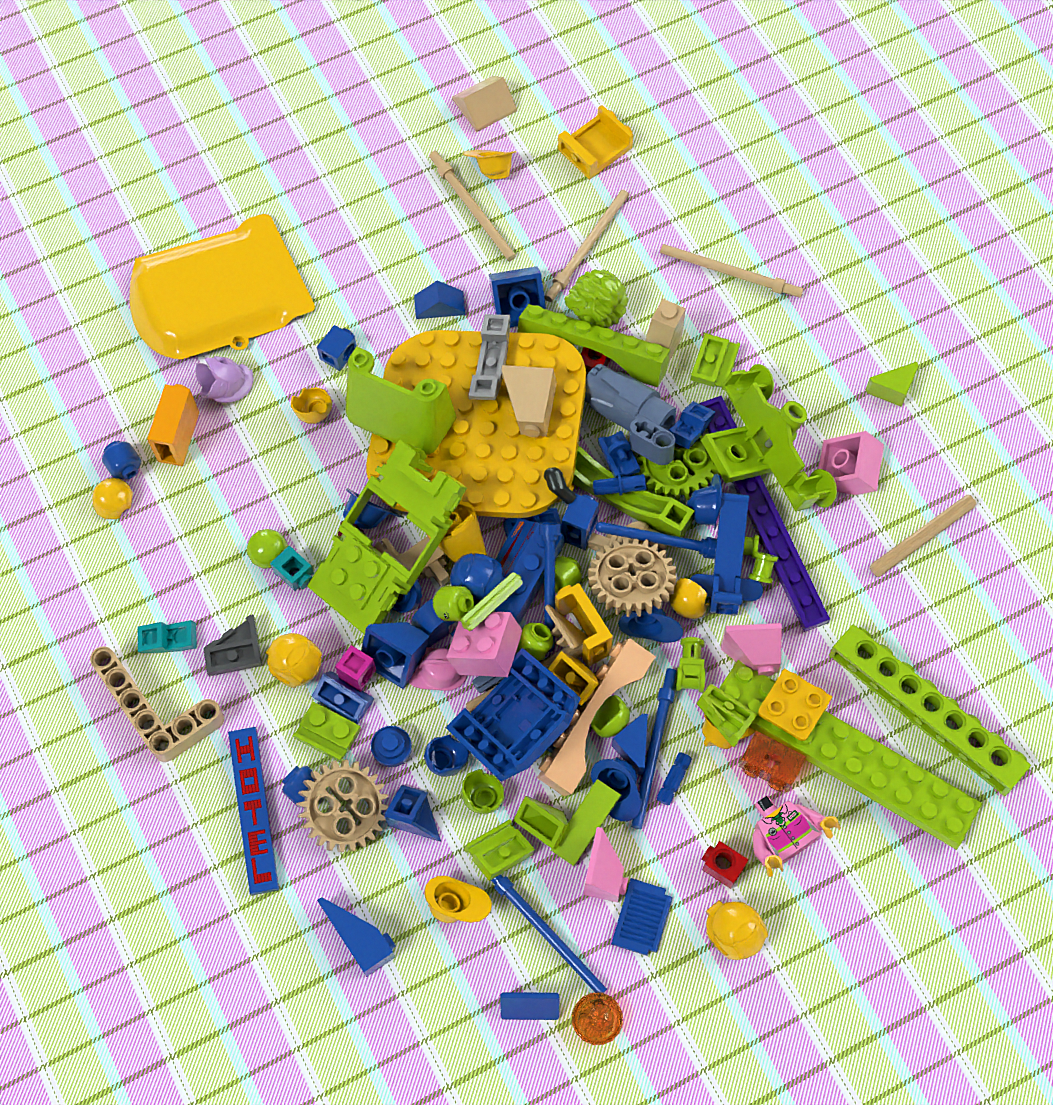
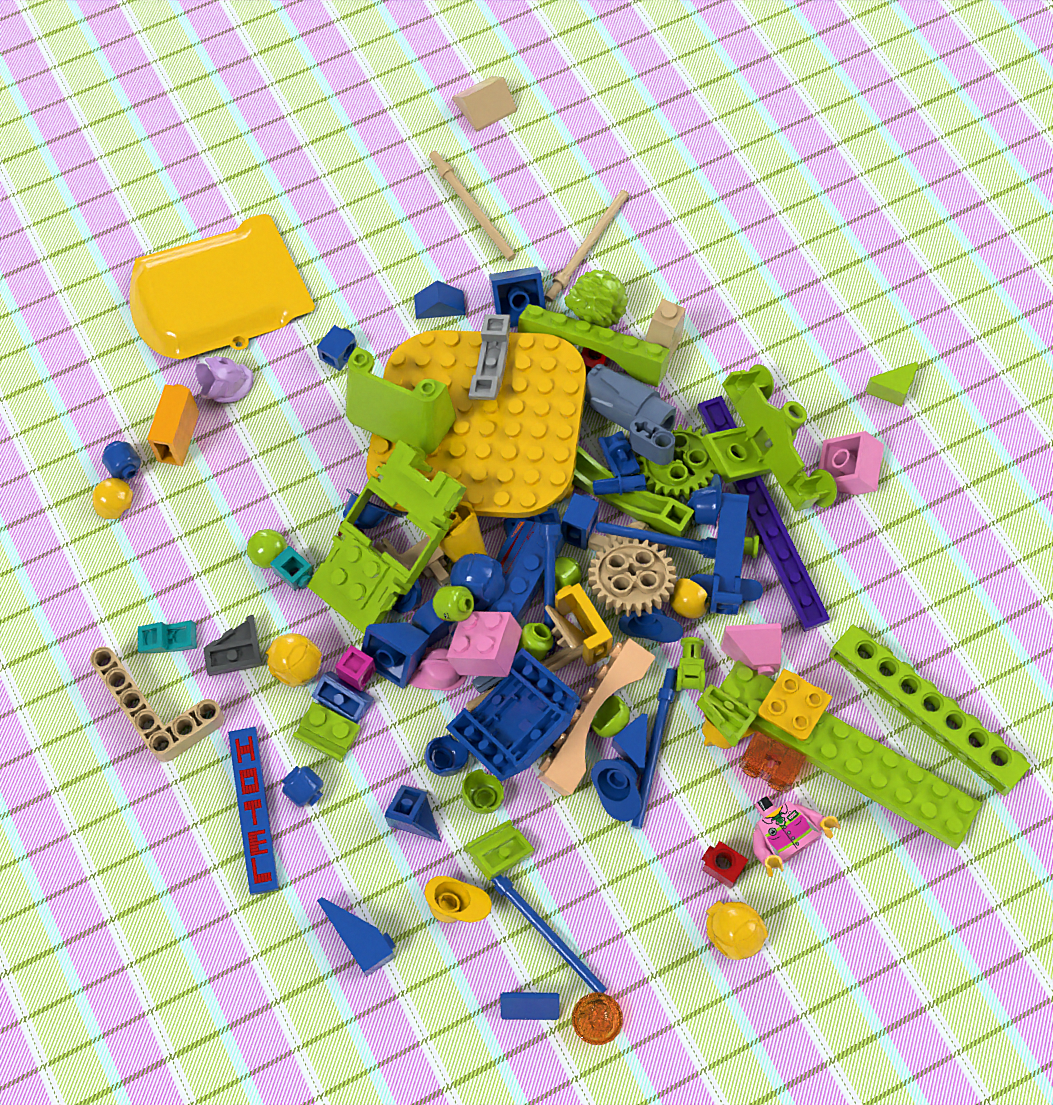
yellow hair [291,387,333,424] -> none
tan gear [296,759,389,852] -> none
blue plate [371,726,412,767] -> none
lime axle [460,572,523,631] -> none
yellow piece [463,150,517,179] -> none
tan slope [501,365,557,437] -> none
lime slope [513,796,568,850] -> none
pearl dark grey arm [544,467,576,504] -> none
yellow slope [548,651,599,705] -> none
lime tile [551,779,622,866] -> none
yellow panel [558,105,633,180] -> none
bright pink slope [584,827,628,902] -> none
blue window [611,878,673,956] -> none
blue axle [657,752,692,805] -> none
tan bar [660,244,804,298] -> none
blue slope [668,401,715,449] -> none
lime plate [690,333,740,390] -> none
lime bush [748,551,778,584] -> none
tan axle [870,494,976,577] -> none

